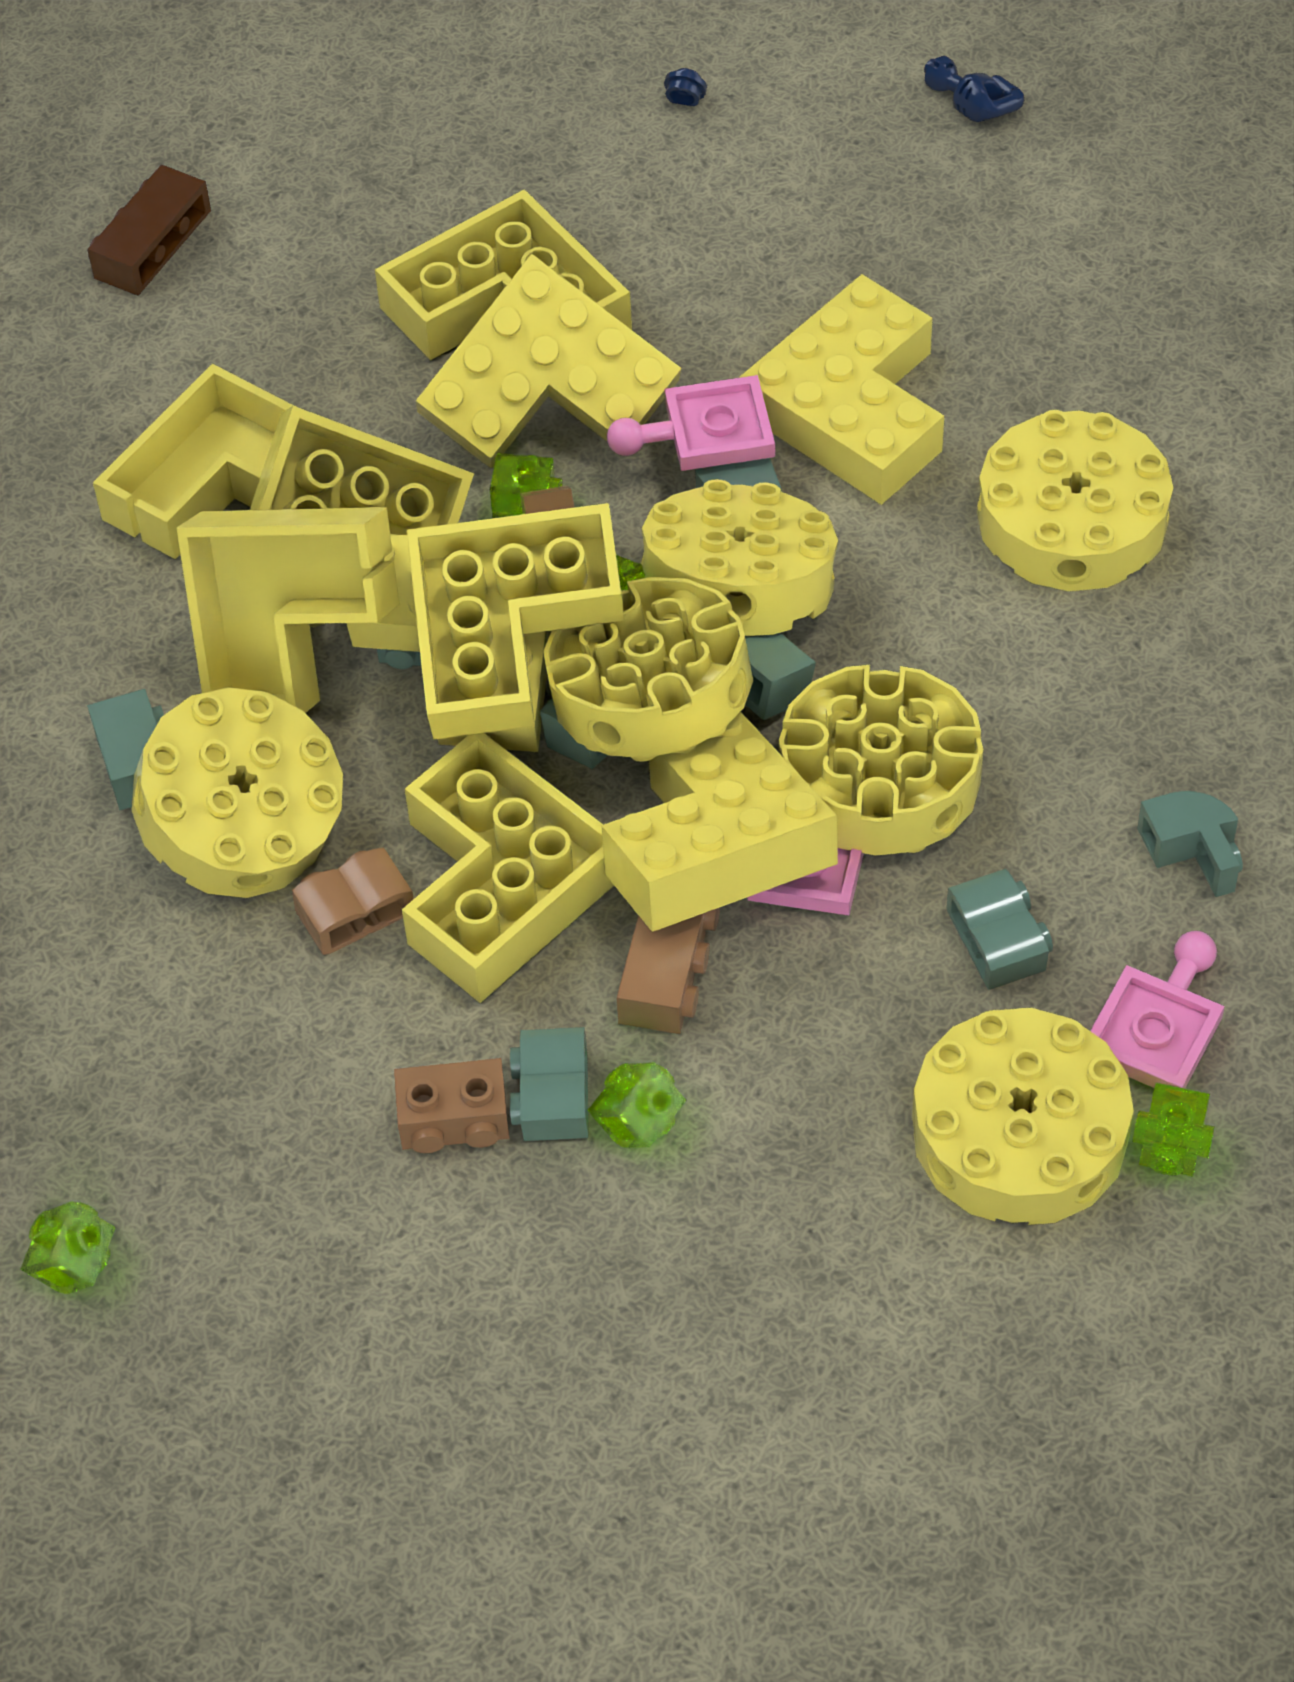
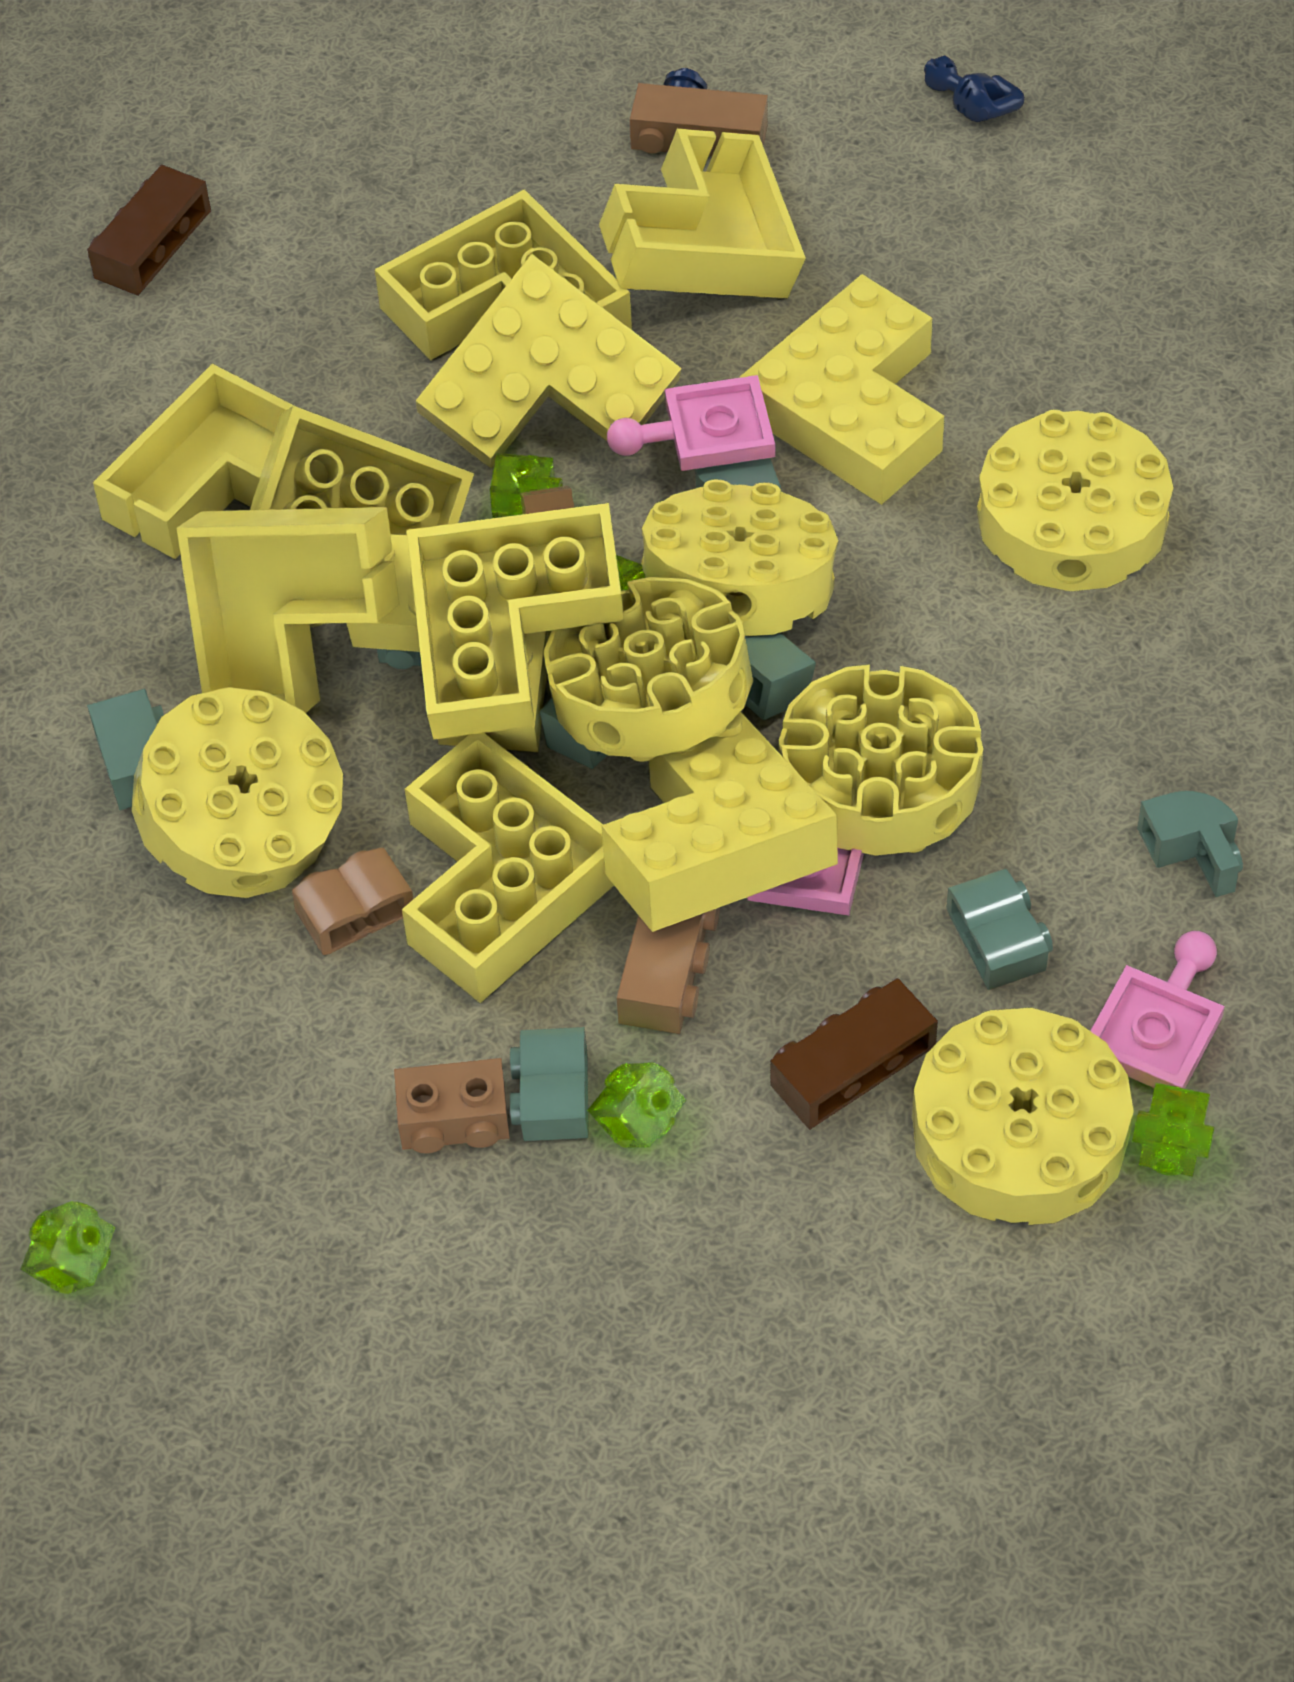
none -> light yellow piece [599,129,806,298]
none -> medium nougat brick [630,83,768,157]
none -> reddish brown brick [770,978,938,1130]

